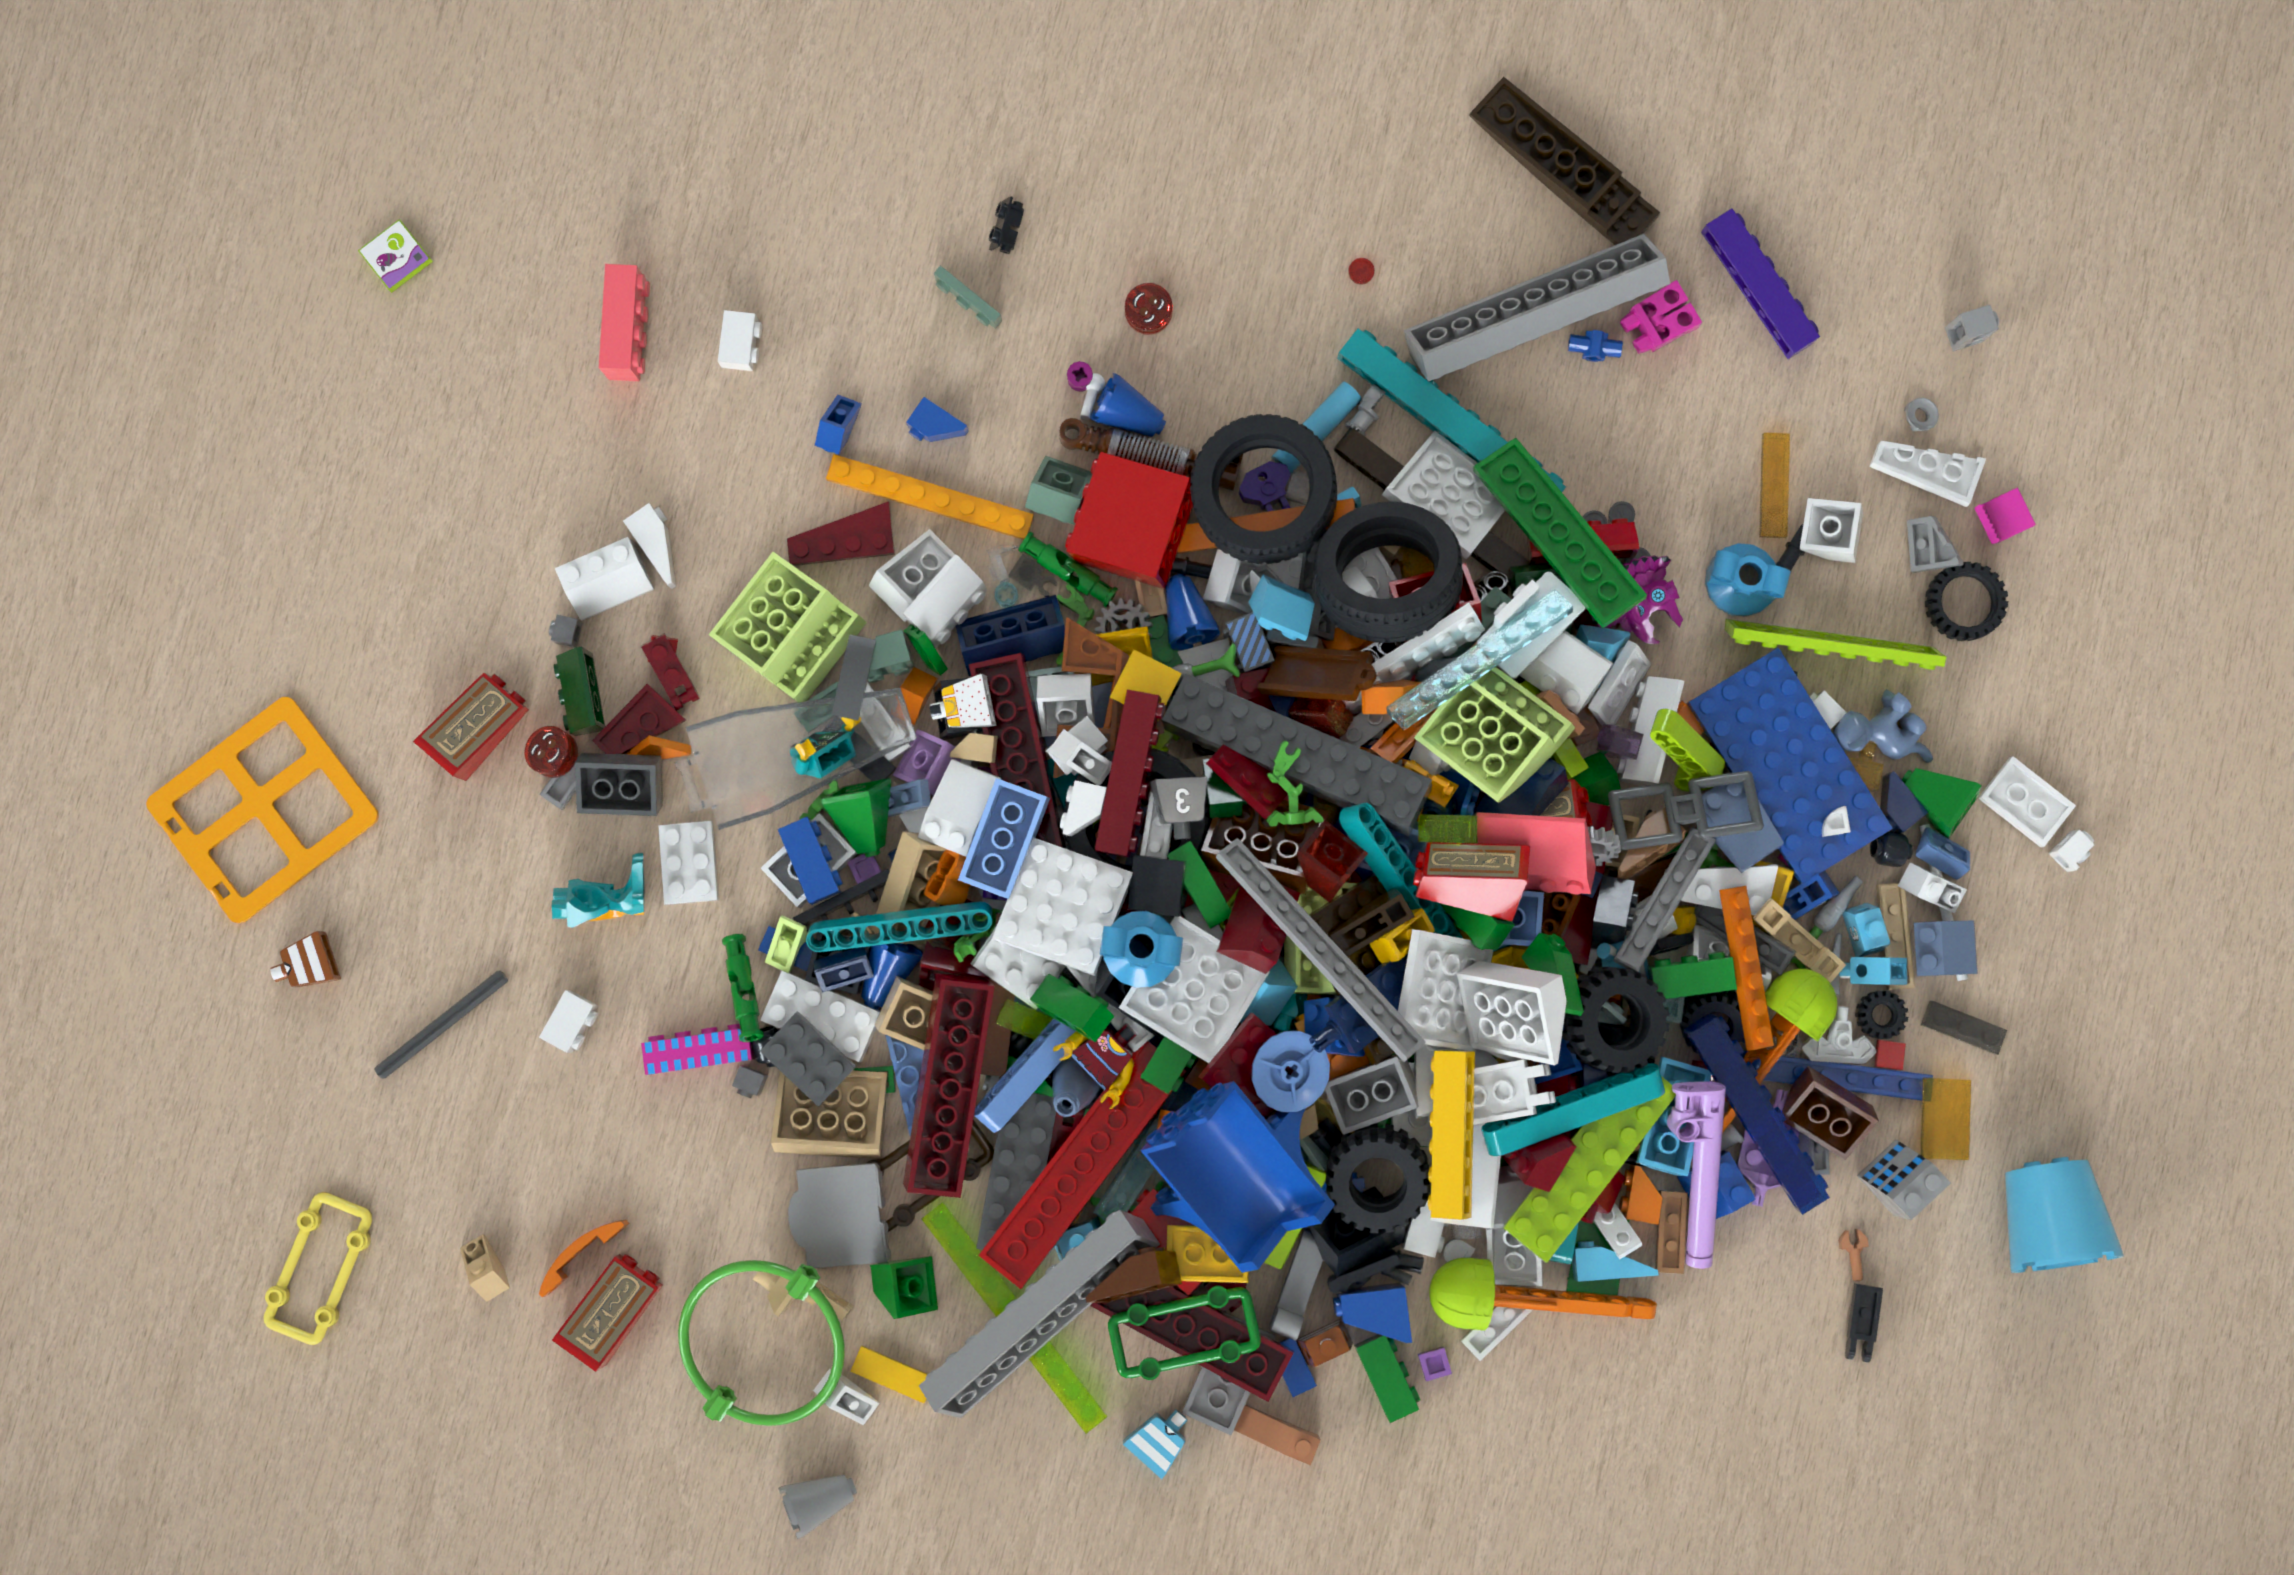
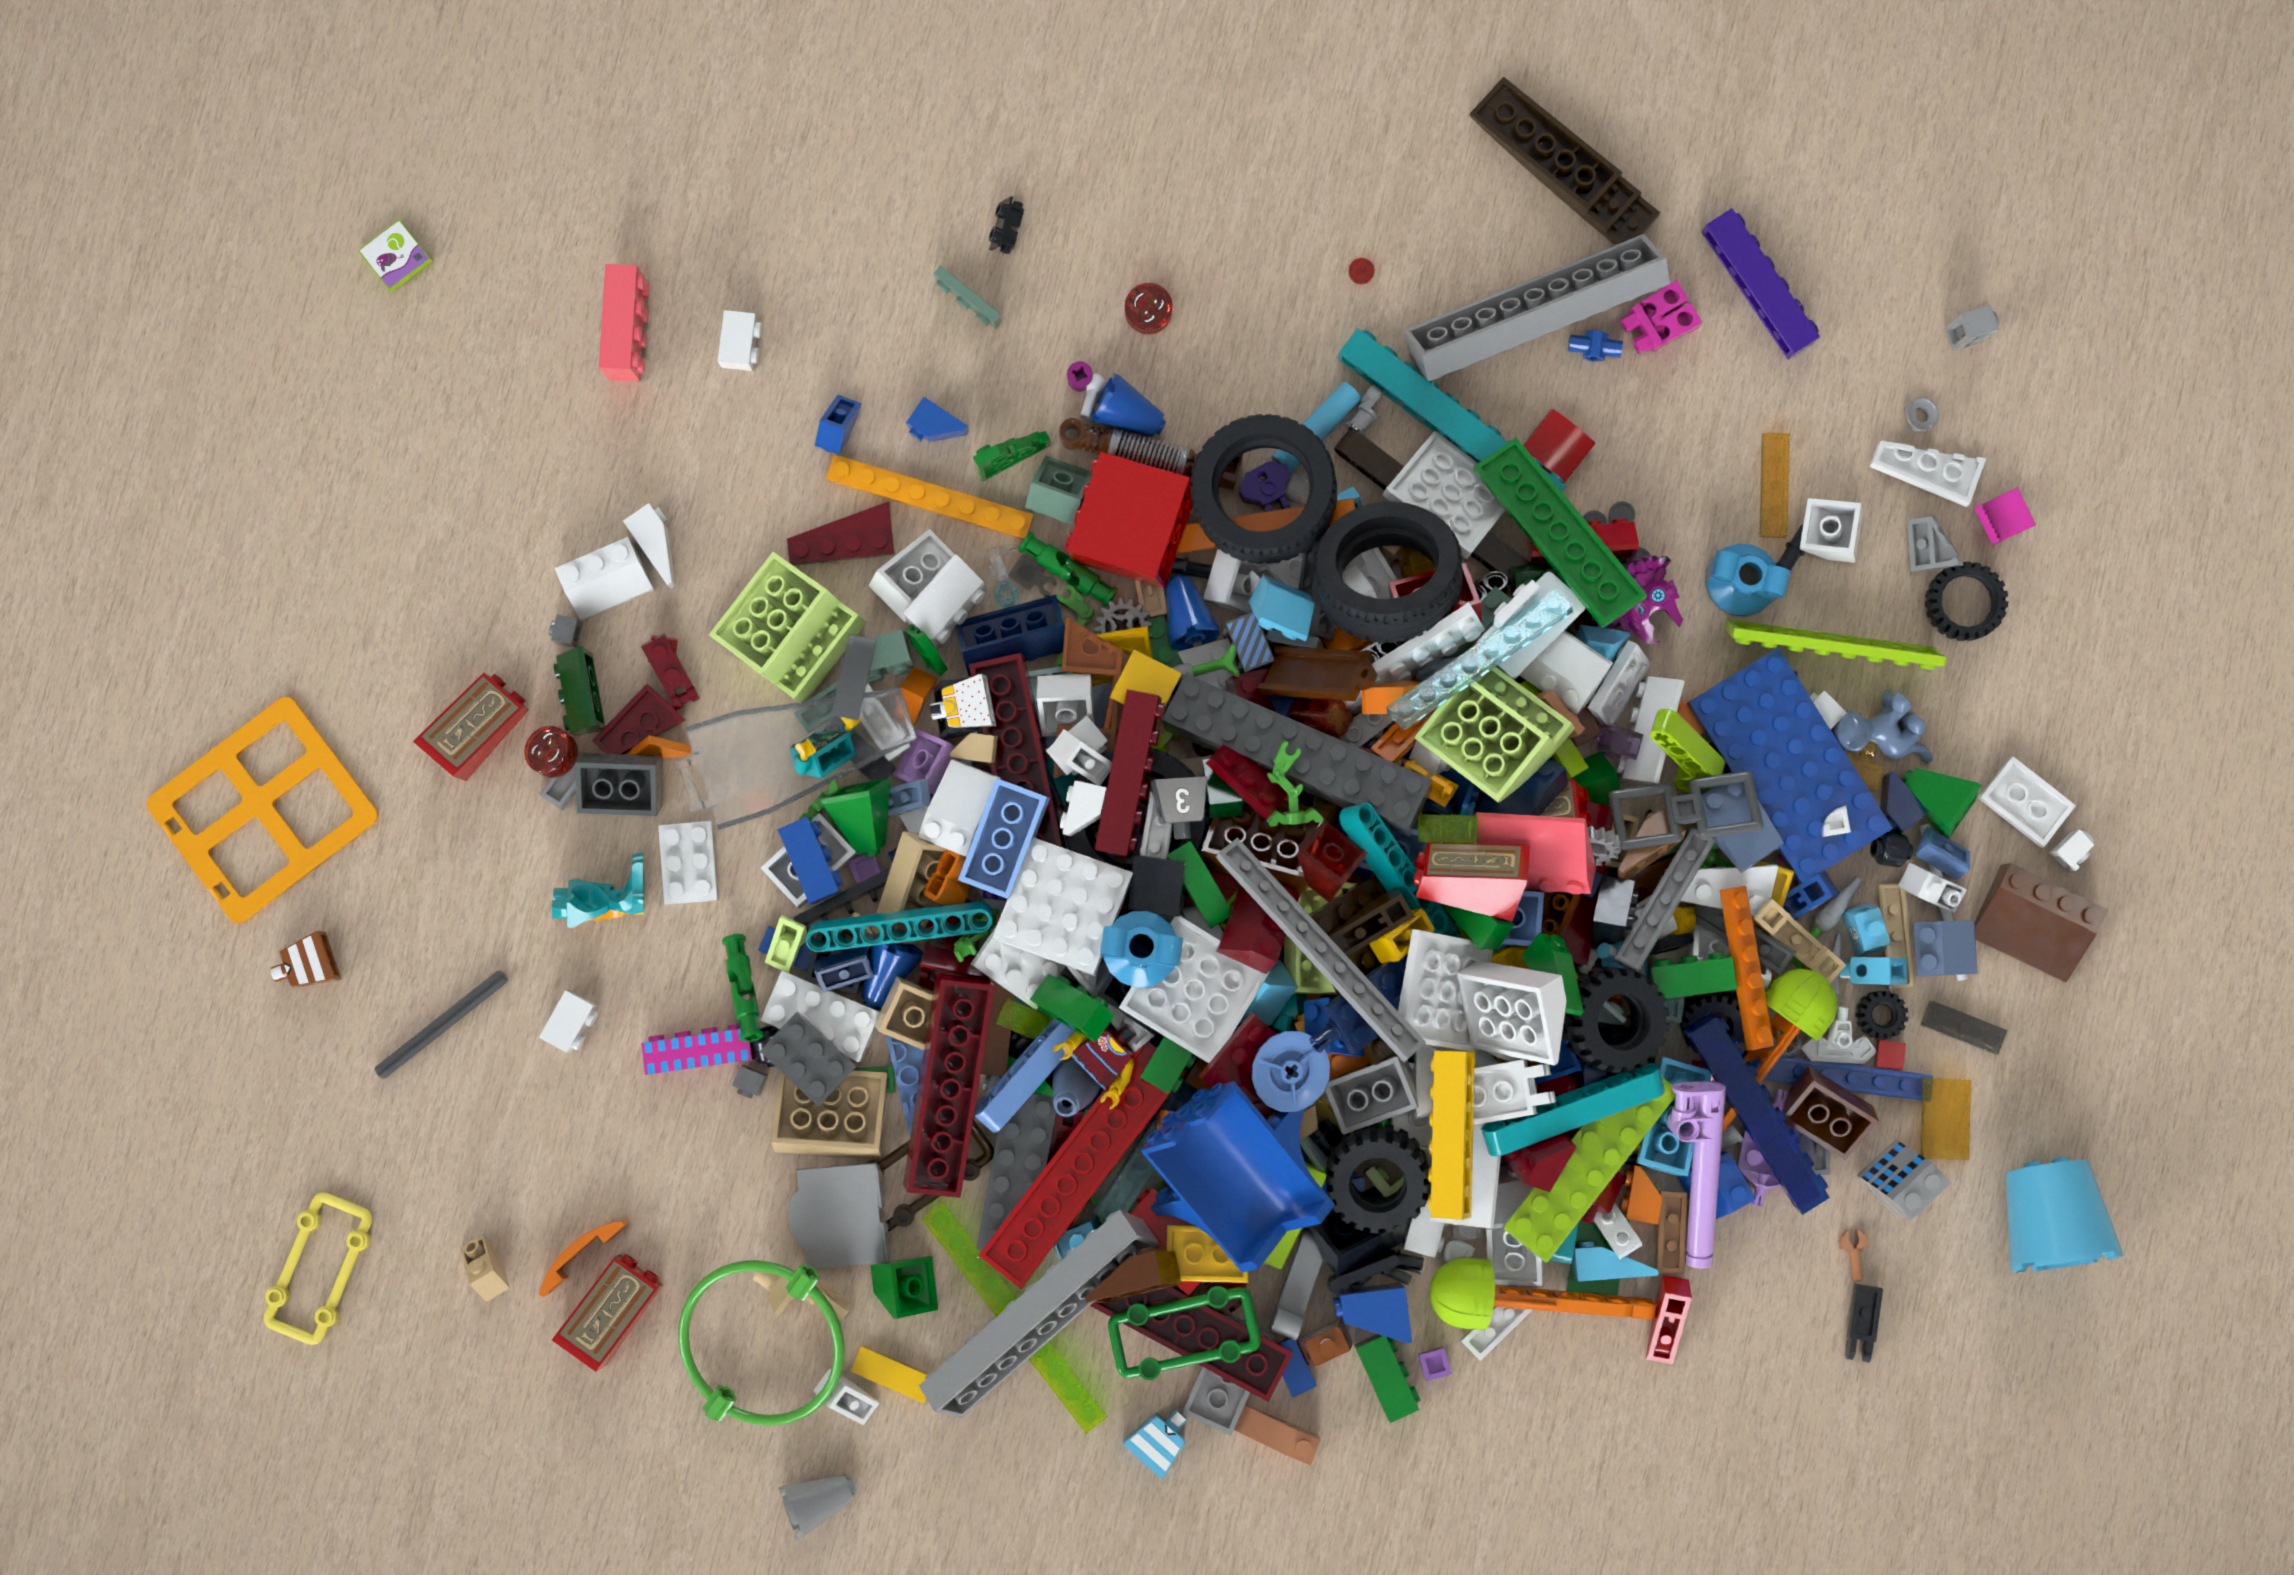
none -> green plate [973,431,1051,482]
none -> yellowish green slope [1363,1165,1404,1197]
none -> red slope [1523,409,1596,484]
none -> red slope [1646,1275,1692,1364]
none -> reddish brown slope [1975,863,2108,982]

